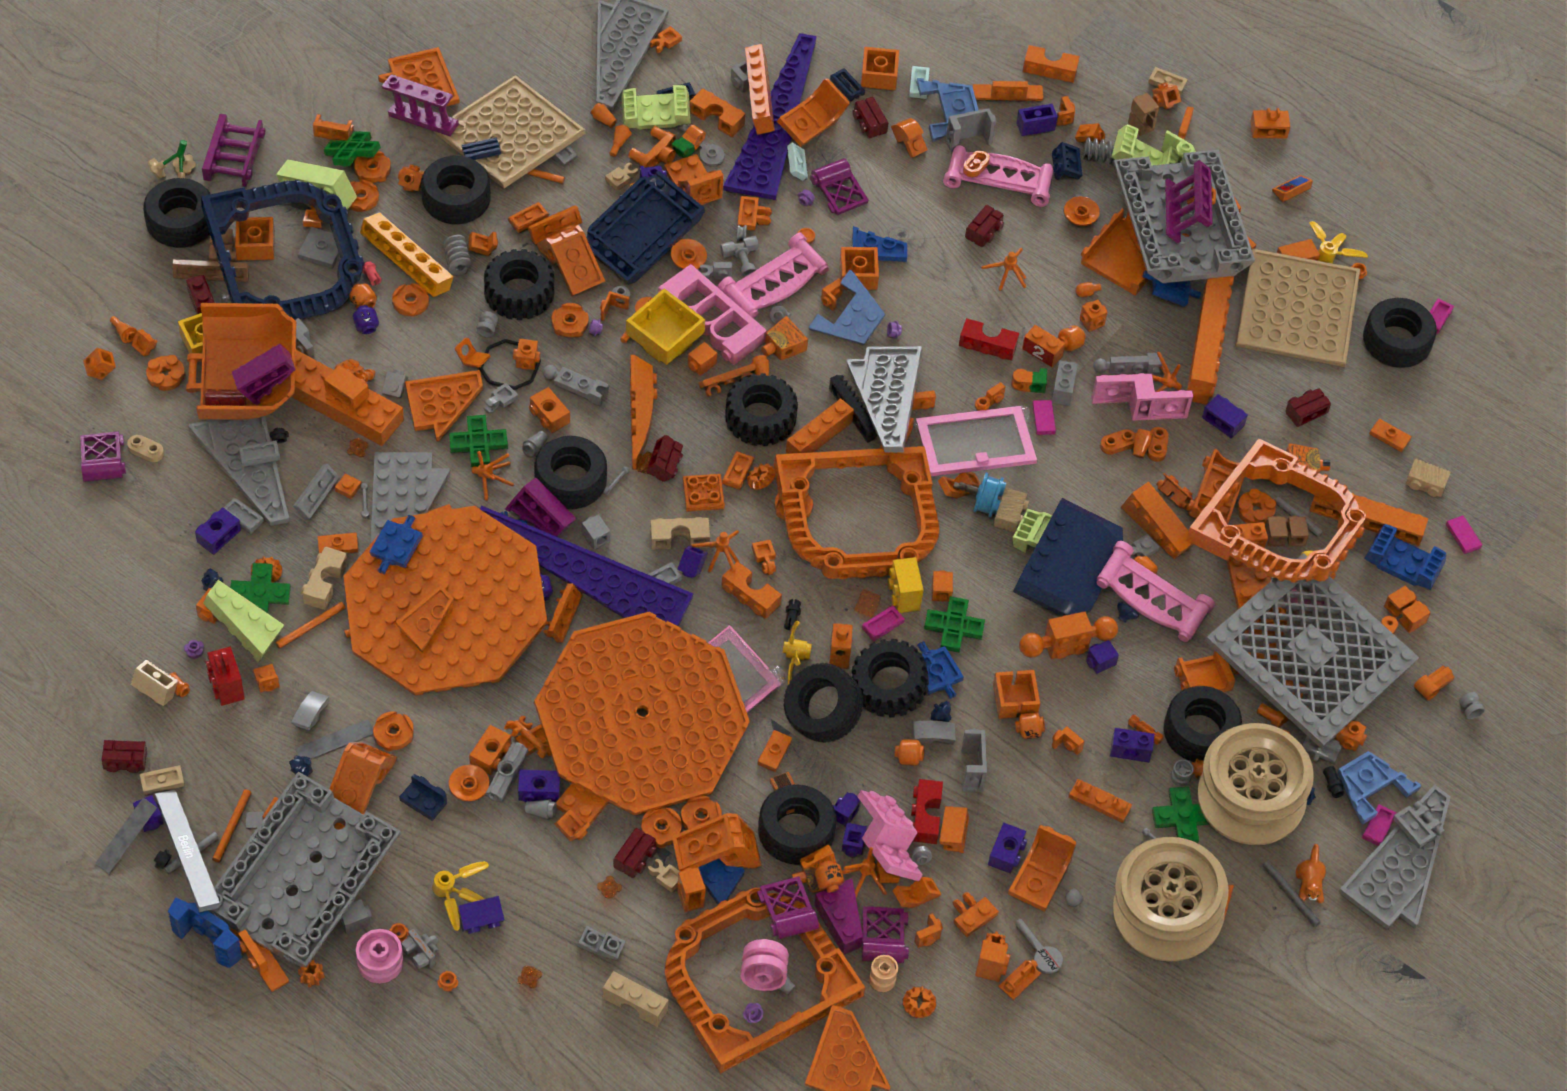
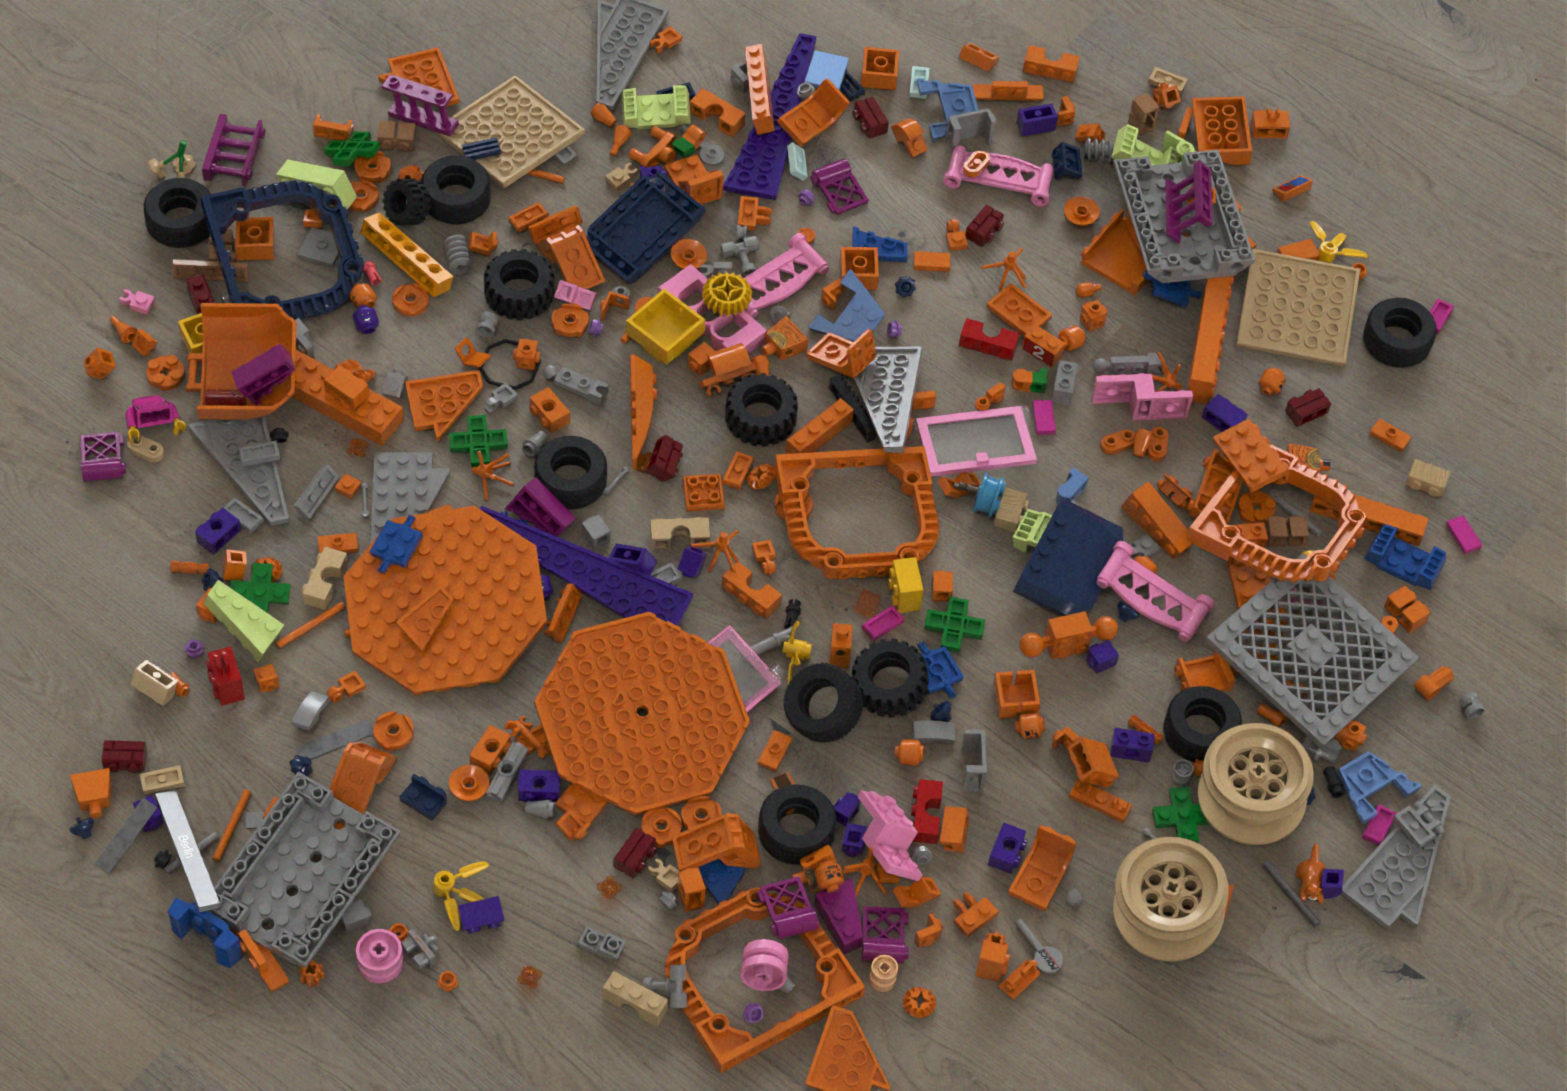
none -> dark blue piece [69,817,94,839]
none -> orange torso [70,768,112,818]
none -> bright pink plate [119,289,155,315]
none -> dark pink torso [125,395,186,443]
none -> orange axle [170,561,209,575]
none -> orange brick [222,549,247,581]
none -> orange plate [327,671,366,703]
none -> medium nougat piece [377,120,416,151]
none -> black tyre [382,179,431,225]
none -> bright pink slope [554,280,597,311]
none -> dark purple brick [609,544,657,575]
none -> light grey bar [642,965,687,1008]
none -> light grey plate [659,891,678,910]
none -> yellow gear [702,271,752,317]
none -> orange brick [706,343,752,376]
none -> light grey pin [739,626,797,663]
none -> light grey plate [797,83,815,99]
none -> light blue panel [805,50,849,91]
none -> orange bracket [806,329,876,378]
none -> dark blue piece [895,275,916,298]
none -> orange tile [913,251,950,272]
none -> orange plate [946,218,968,251]
none -> orange slope [959,43,999,72]
none -> orange plate [986,283,1052,336]
none -> medium blue leg [1056,467,1088,503]
none -> orange brick [1067,737,1119,787]
none -> orange slope [1192,96,1252,165]
none -> orange bracket [1213,419,1290,493]
none -> orange head [1258,367,1286,396]
none -> dark purple brick [1321,869,1344,899]

